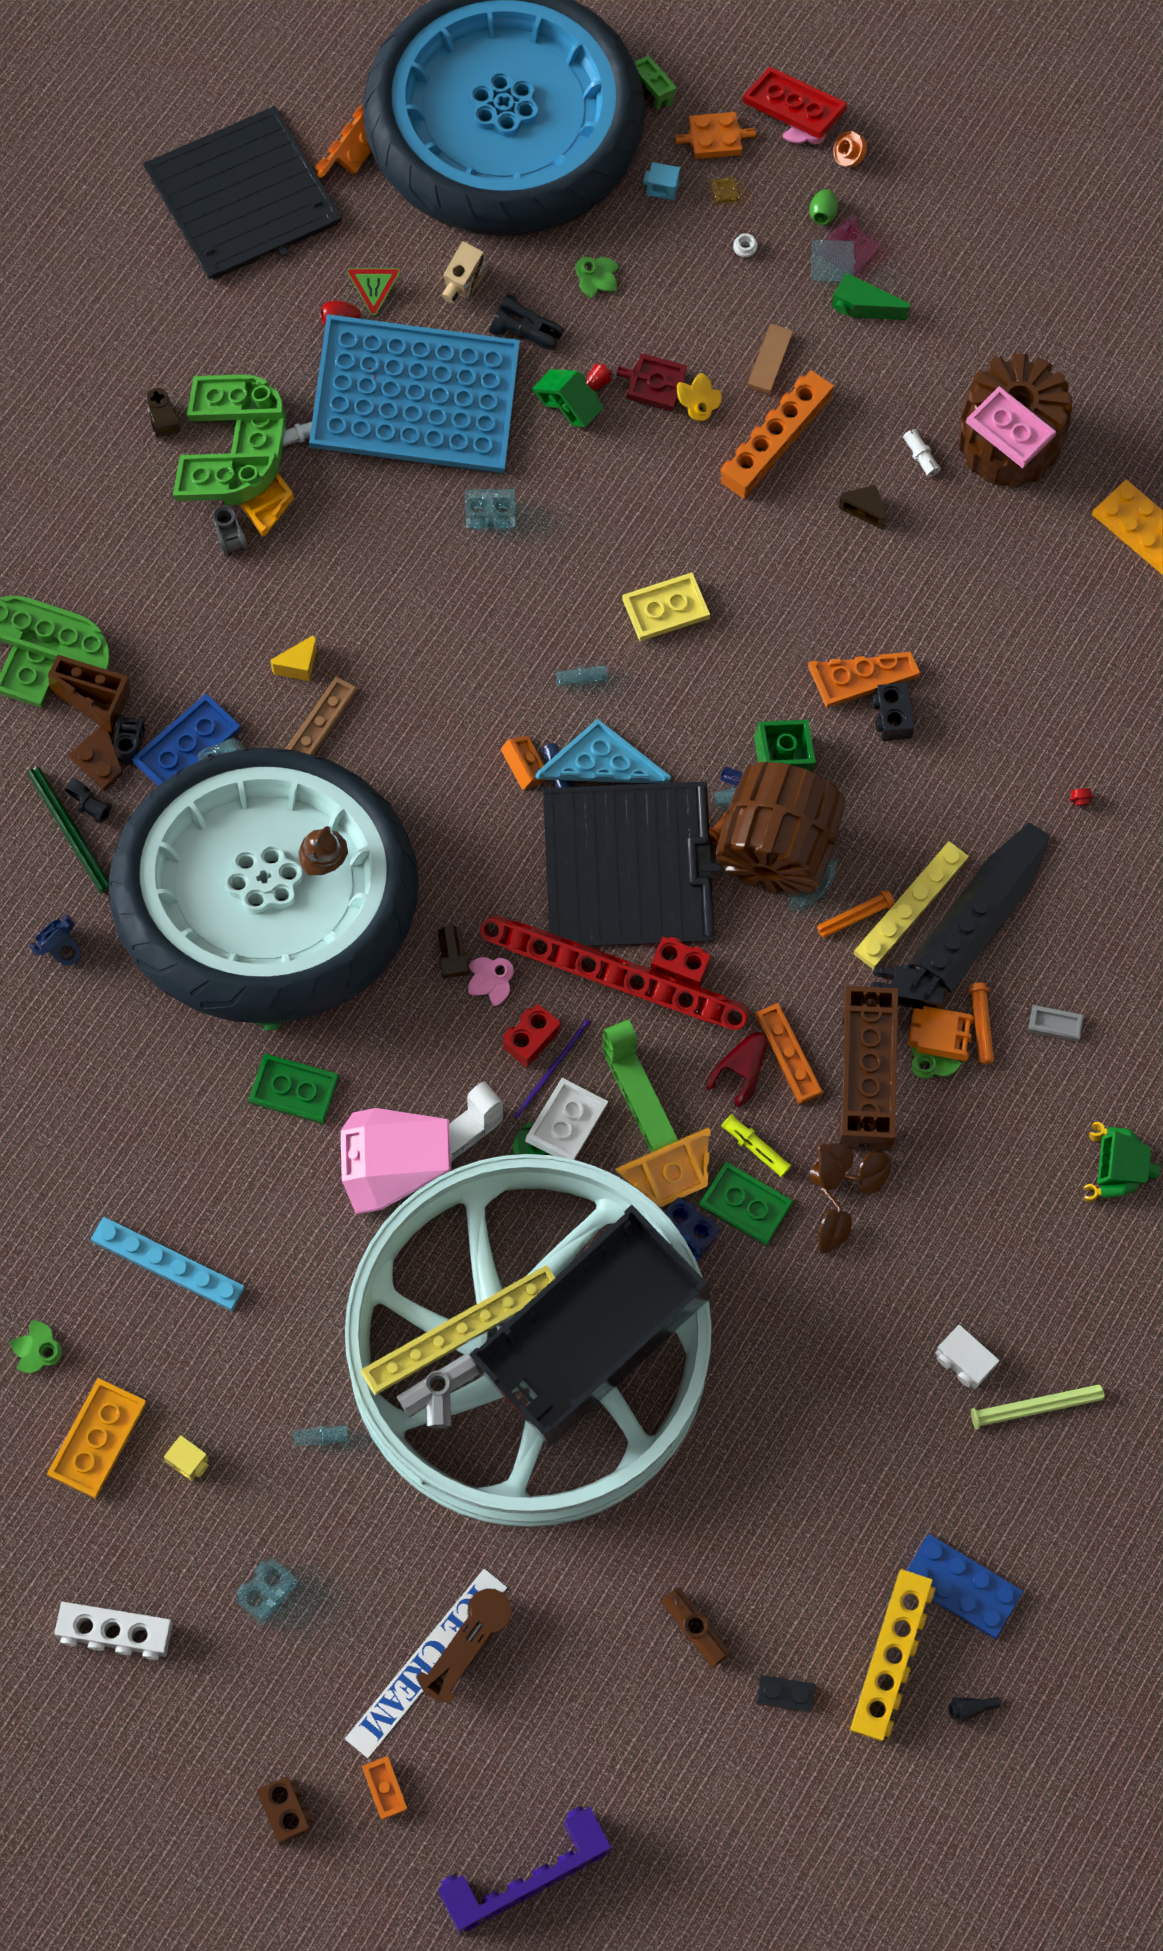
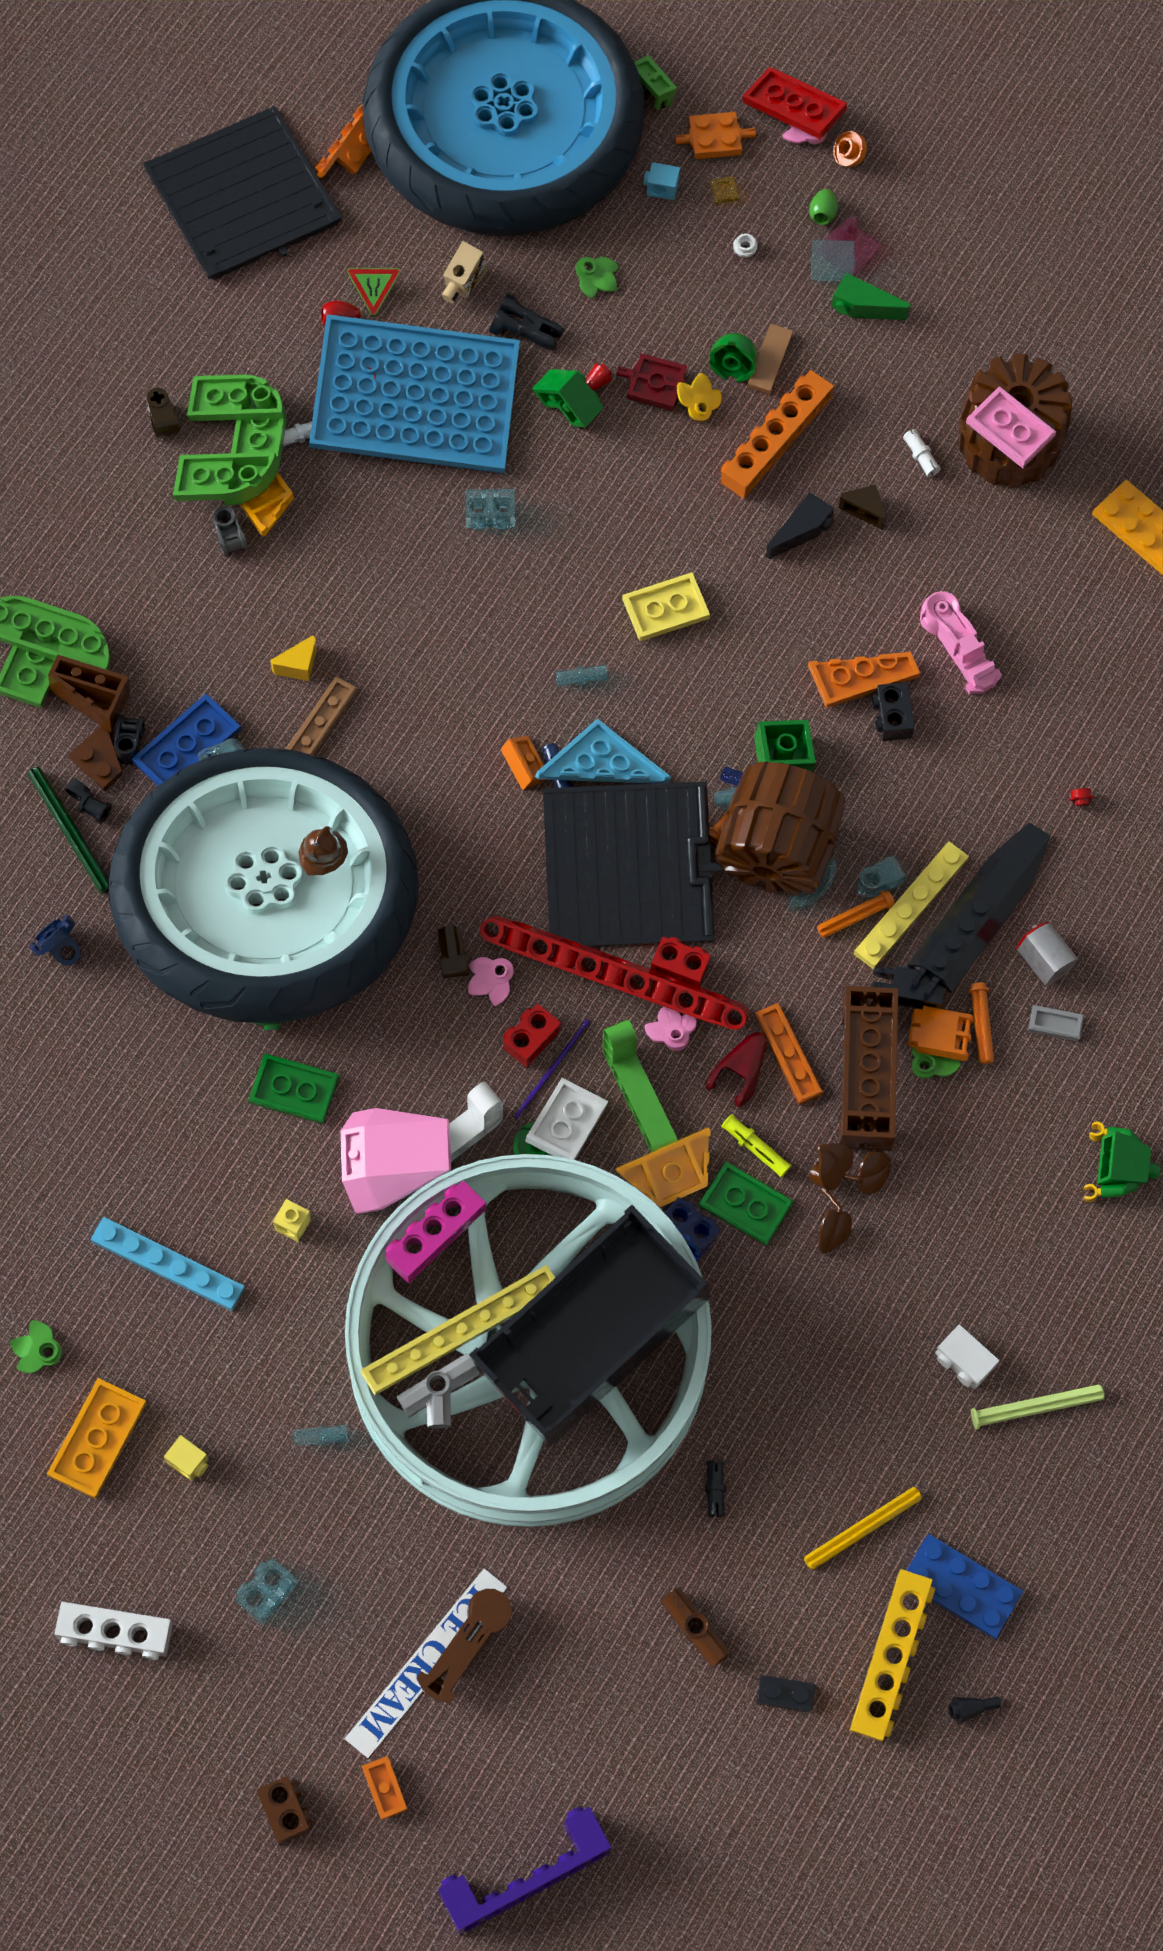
none -> light yellow brick [273,1199,311,1242]
none -> dark pink brick [385,1181,486,1284]
none -> bright pink plate [645,1006,697,1051]
none -> black pin [705,1460,726,1517]
none -> green cylinder [709,333,759,382]
none -> black slope [766,492,834,559]
none -> yellow axle [804,1487,922,1570]
none -> clear light blue piece [857,855,908,898]
none -> bright pink piece [920,591,1002,695]
none -> flat silver piece [1016,921,1078,986]

